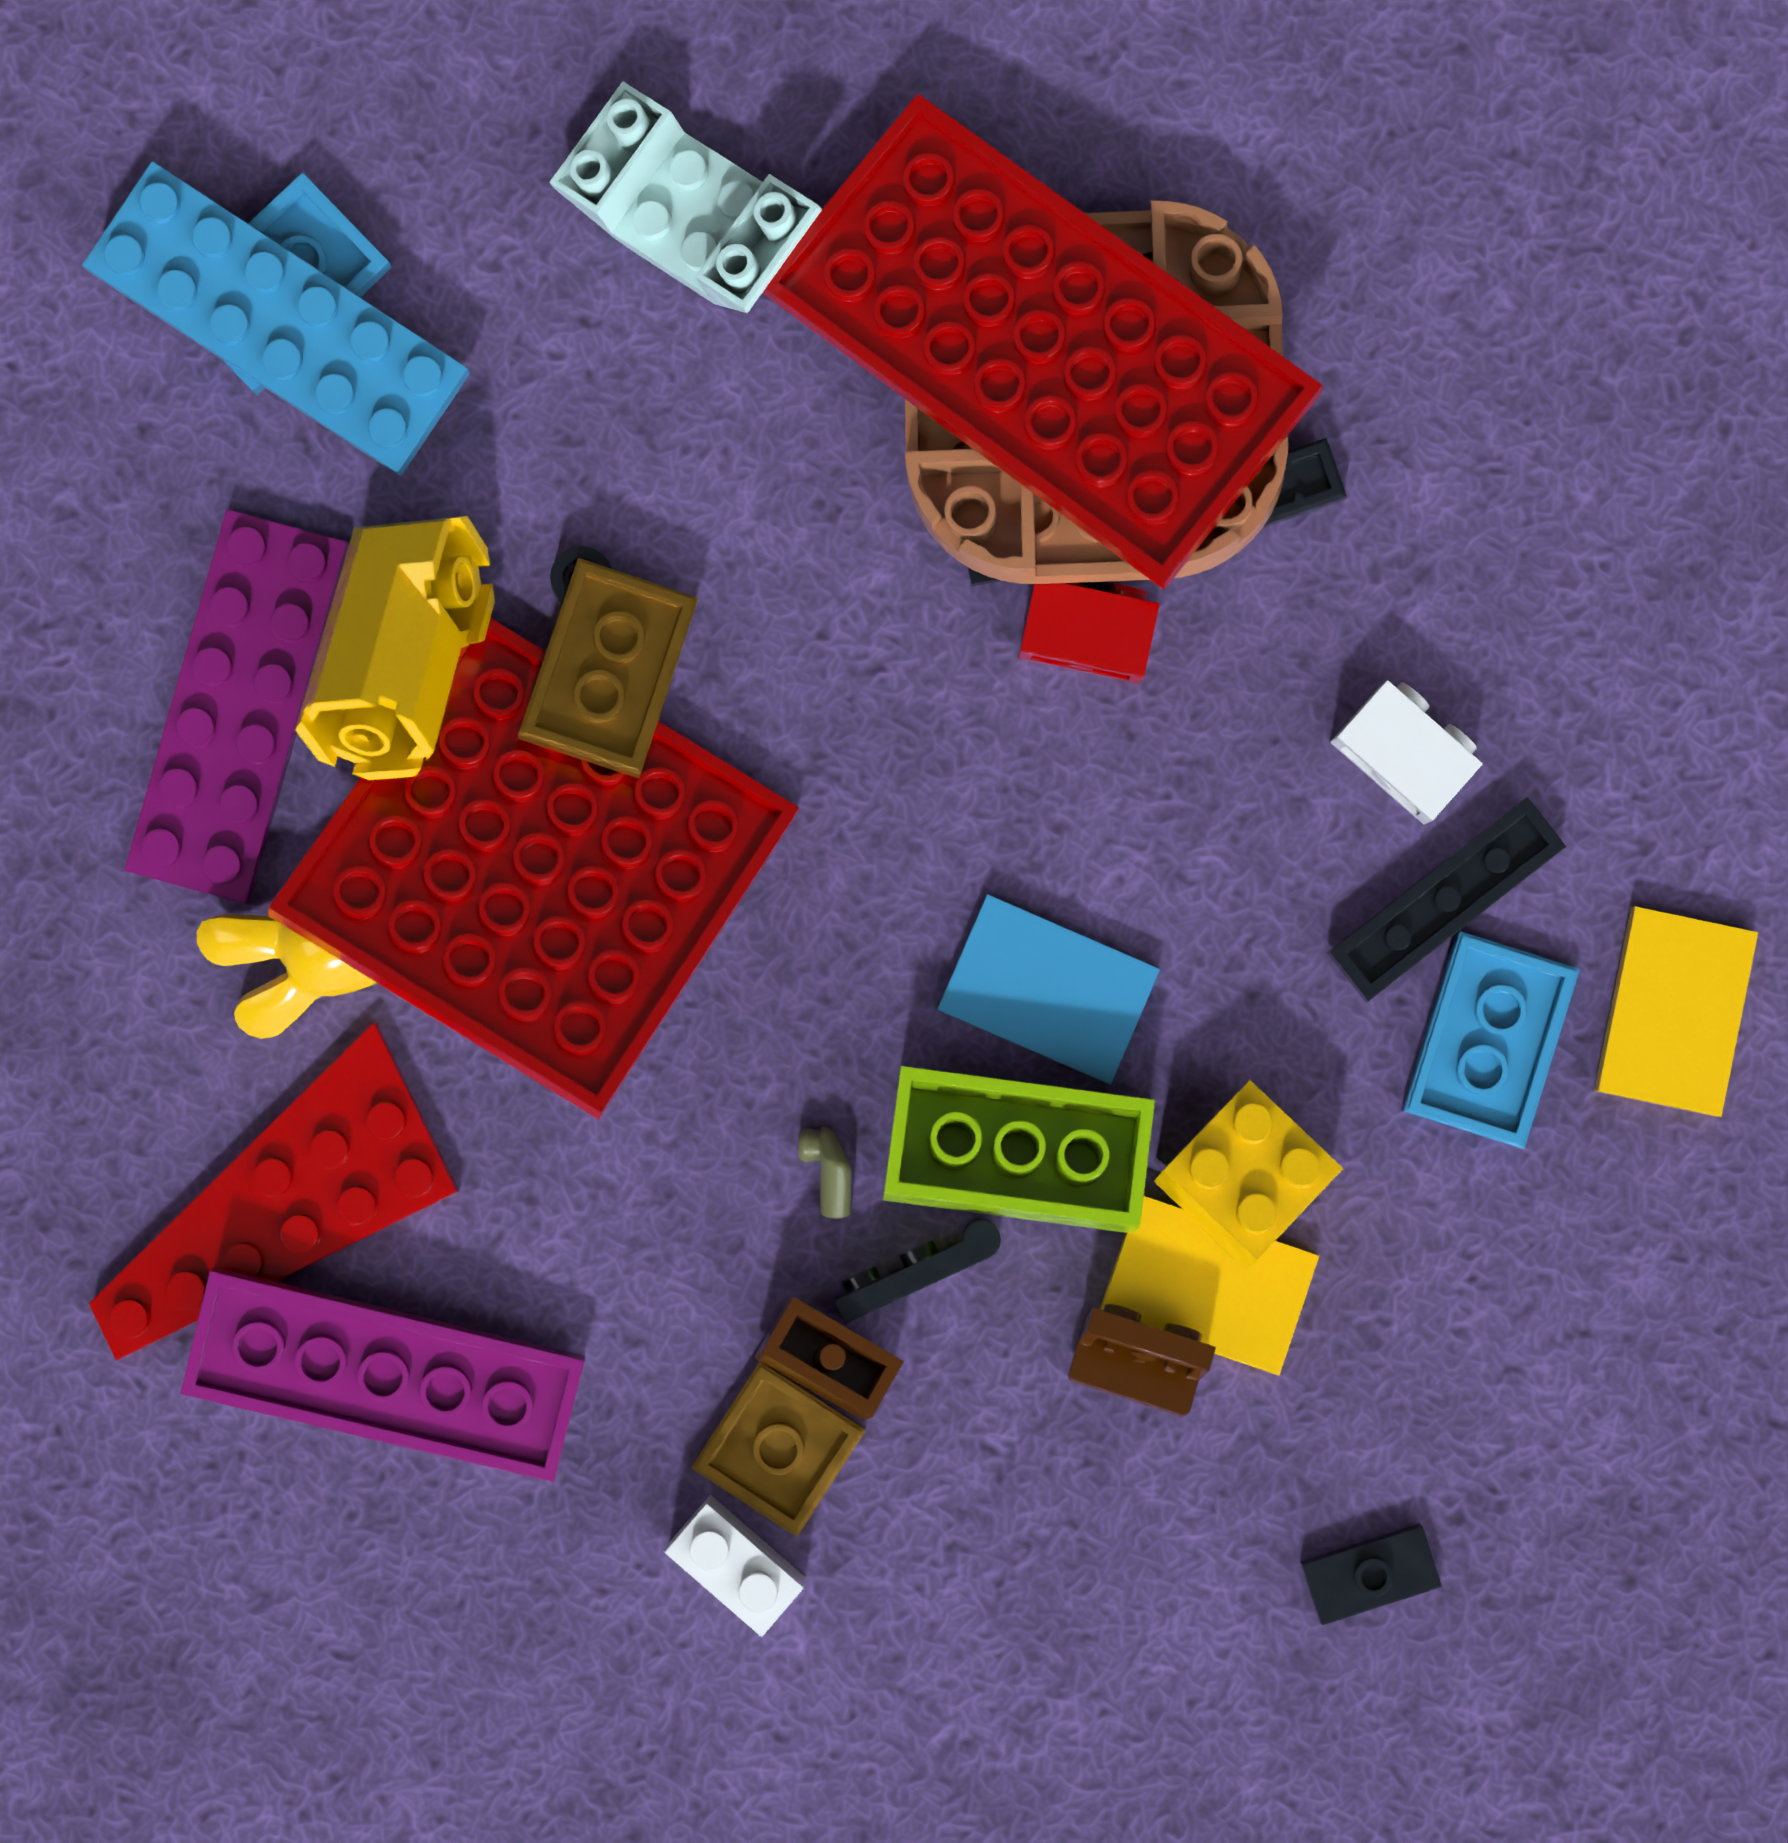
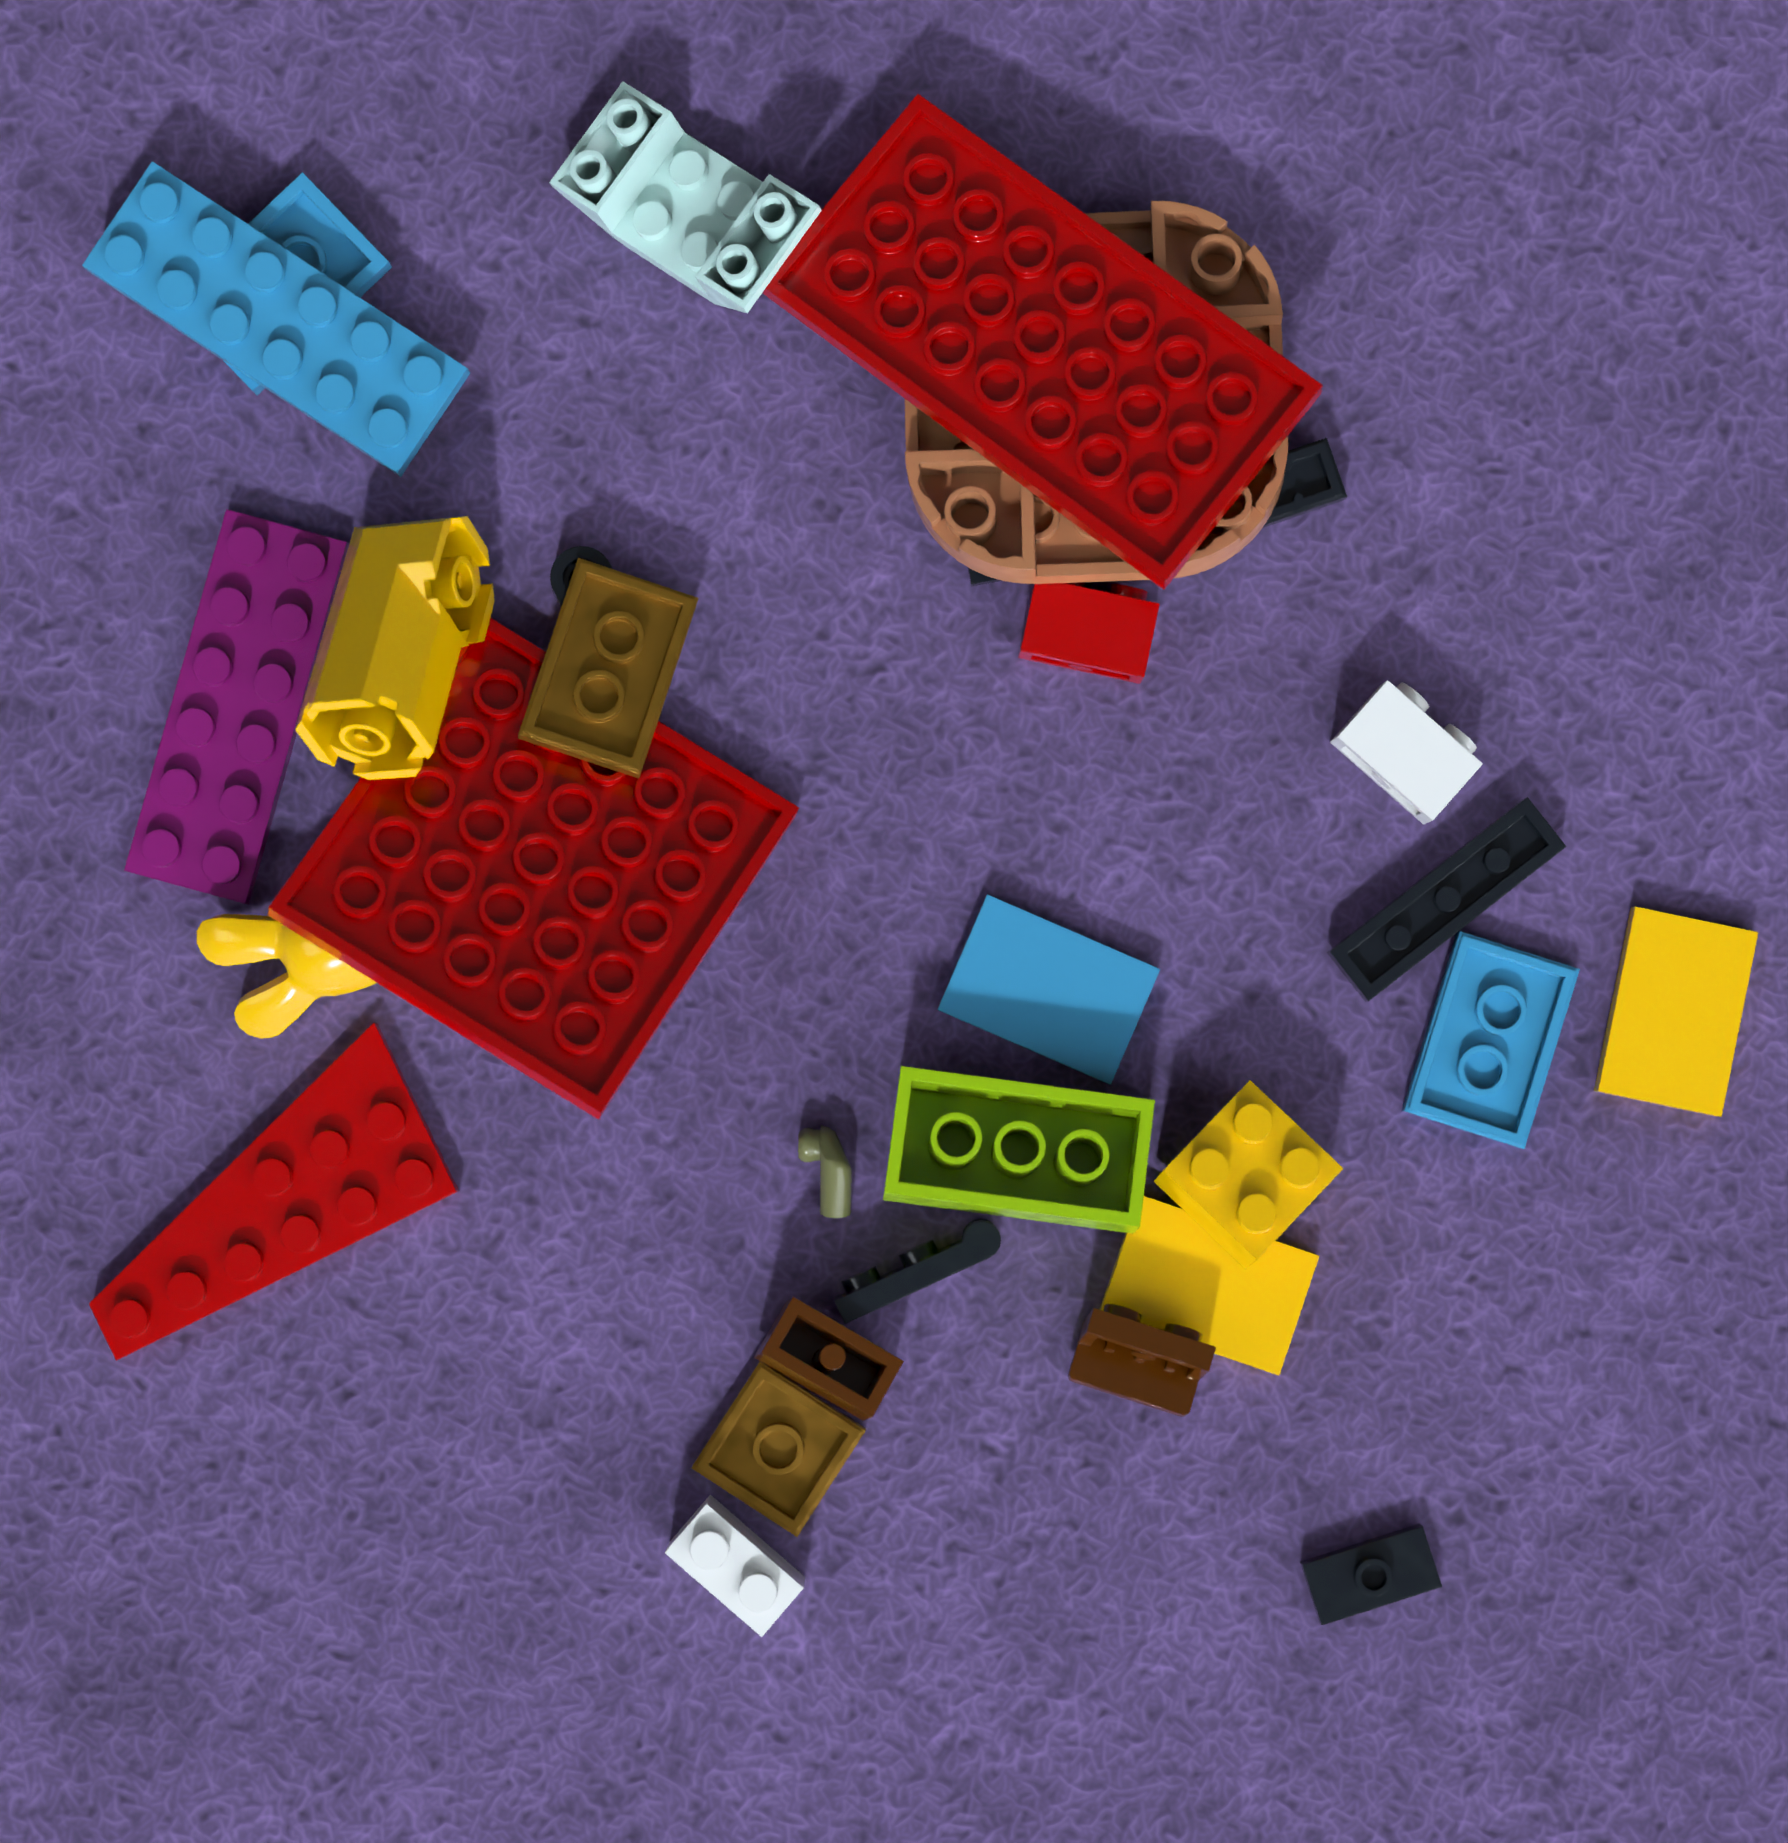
magenta plate [180,1267,585,1482] -> none

